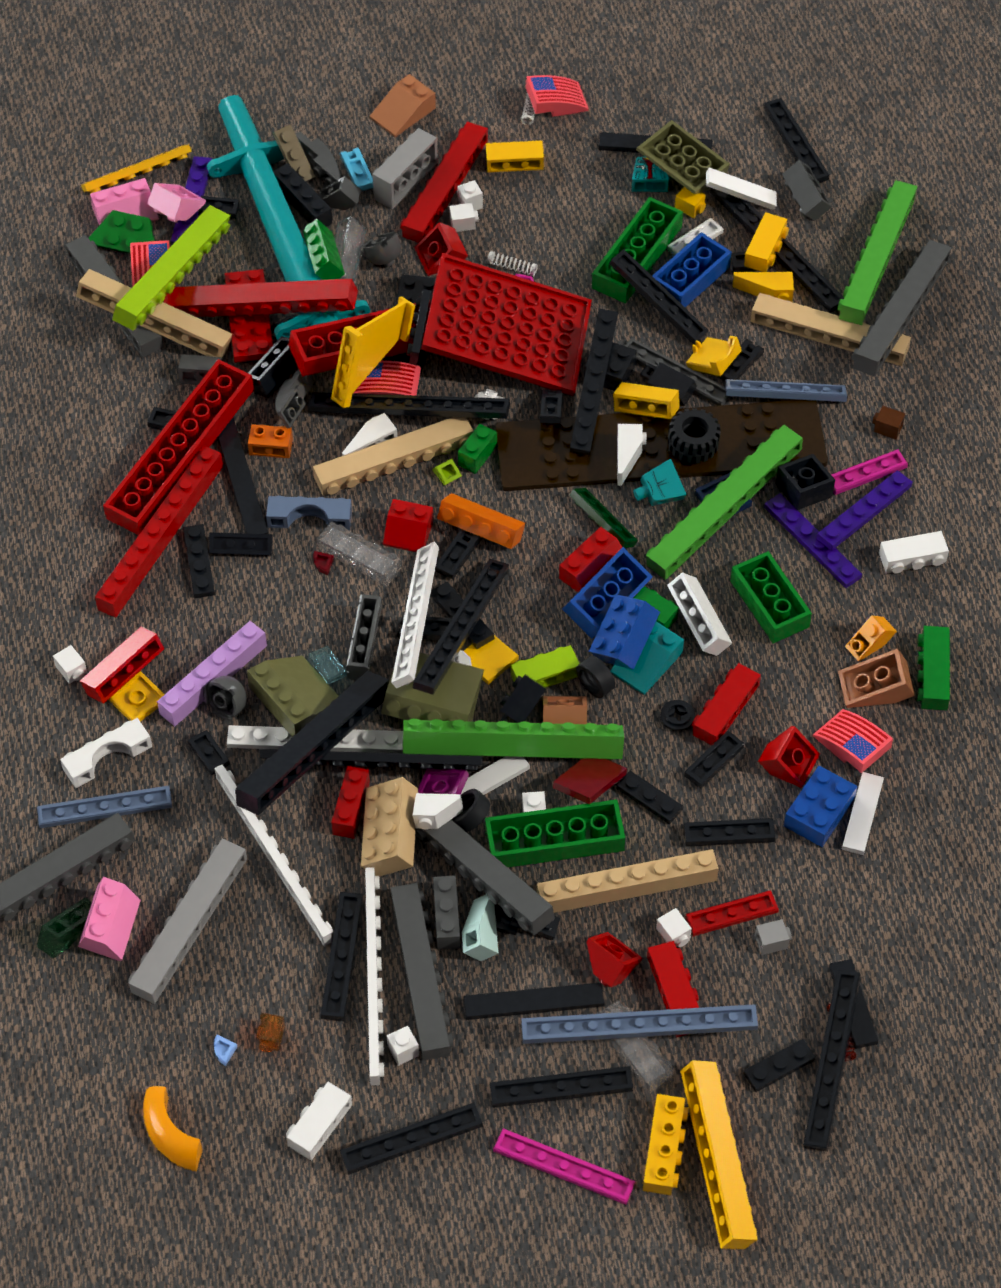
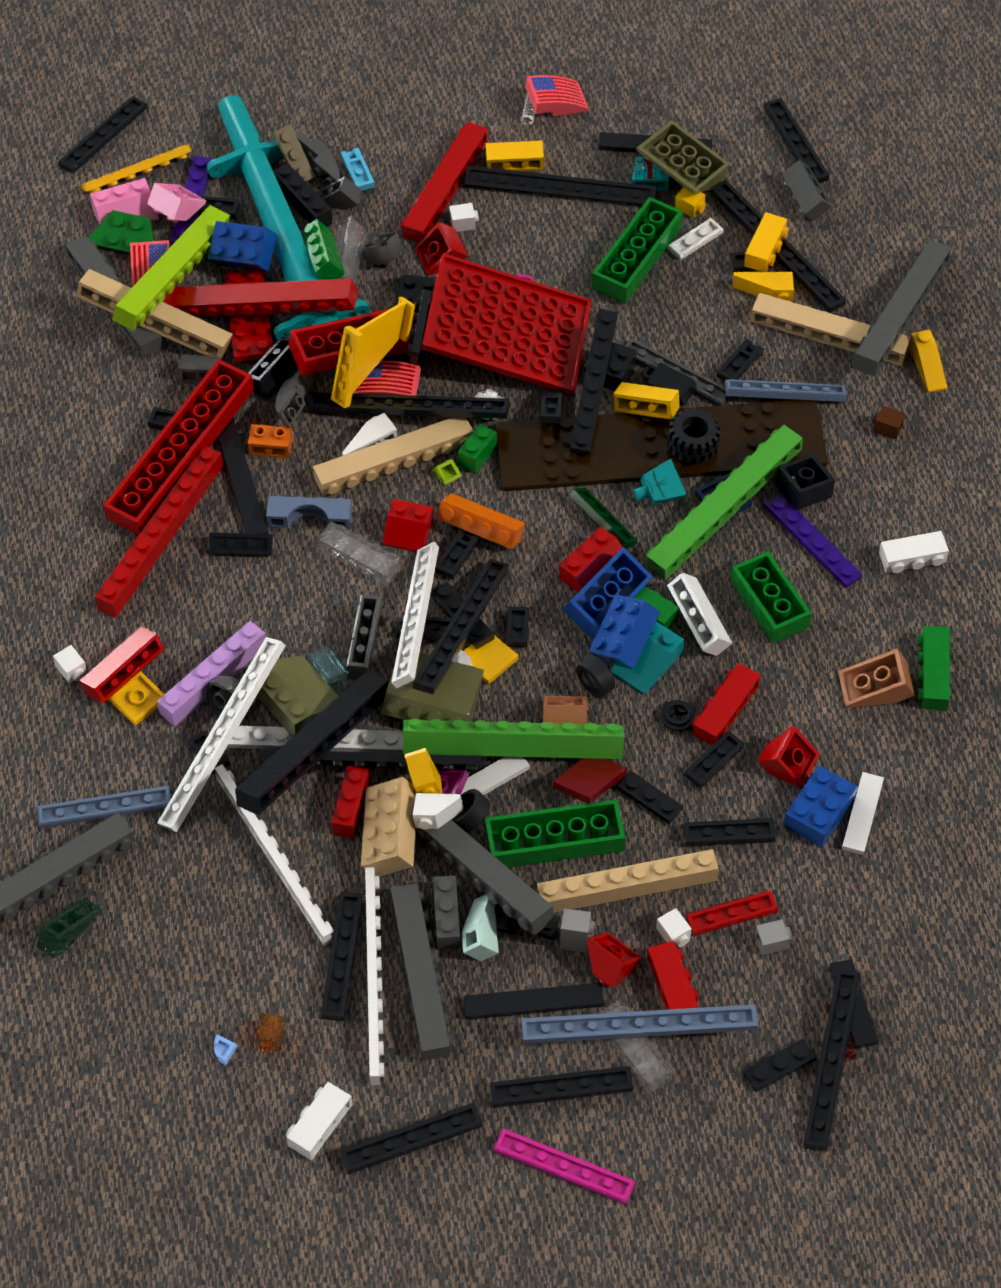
white arch [60,718,152,788] -> none
bright pink slope [78,877,141,961] -> none
light grey brick [128,838,247,1004] -> none
light orange brick [143,1086,202,1172] -> none
black plate [183,524,215,599] -> none
dark red tile [313,551,334,575] -> none
nougat slope [370,74,436,137] -> none
light grey brick [372,128,438,209] -> none
white brick [387,1026,419,1066] -> none
white brick [457,180,483,210] -> none
white piece [487,251,537,276] -> none
black brick [500,674,547,723] -> none
lime brick [511,645,580,687] -> none
white brick [522,791,546,812] -> none
black plate [609,249,709,345] -> none
white slope [617,424,646,486] -> none
yellow brick [643,1094,689,1195] -> none
blue brick [652,232,732,307] -> none
yellow brick [680,1060,758,1249] -> none
yellow piece [686,336,742,376] -> none
white tile [706,168,777,210] -> none
coral slope [813,709,893,773] -> none
dark purple plate [816,470,913,551] -> none
dark pink tile [831,449,908,495] -> none
bright green brick [837,180,918,325] -> none
light orange slope [845,615,897,661] -> none
none -> black tile [58,96,148,174]
none -> white plate [157,637,286,832]
none -> blue brick [207,221,277,272]
none -> yellow slope [405,748,442,794]
none -> black plate [465,165,656,205]
none -> black plate [506,606,529,647]
none -> light grey brick [560,908,595,953]
none -> yellow slope [909,329,948,393]

